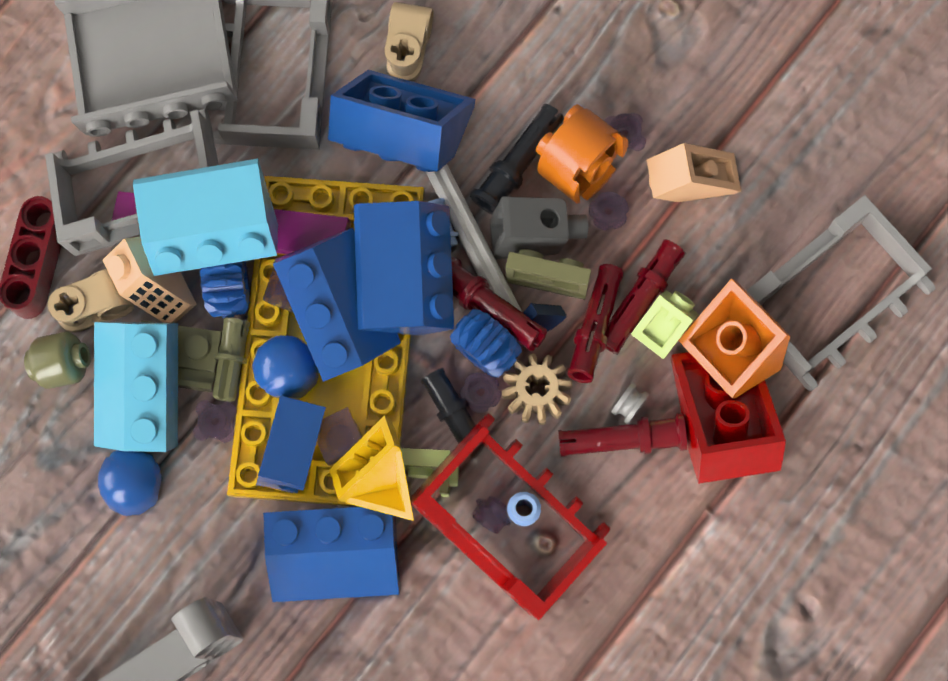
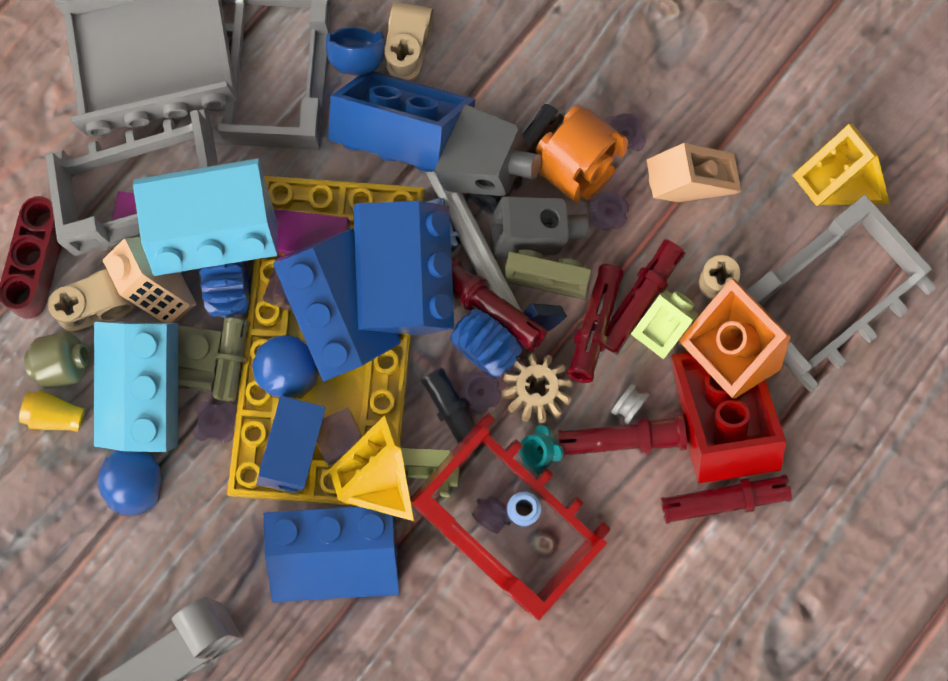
none -> yellow cone [19,389,85,432]
none -> blue hair [326,26,386,76]
none -> dark grey torso [434,105,541,196]
none -> teal plate [519,425,564,475]
none -> dark red pin [661,474,792,524]
none -> tan bush [698,255,741,300]
none -> yellow slope [792,123,890,206]

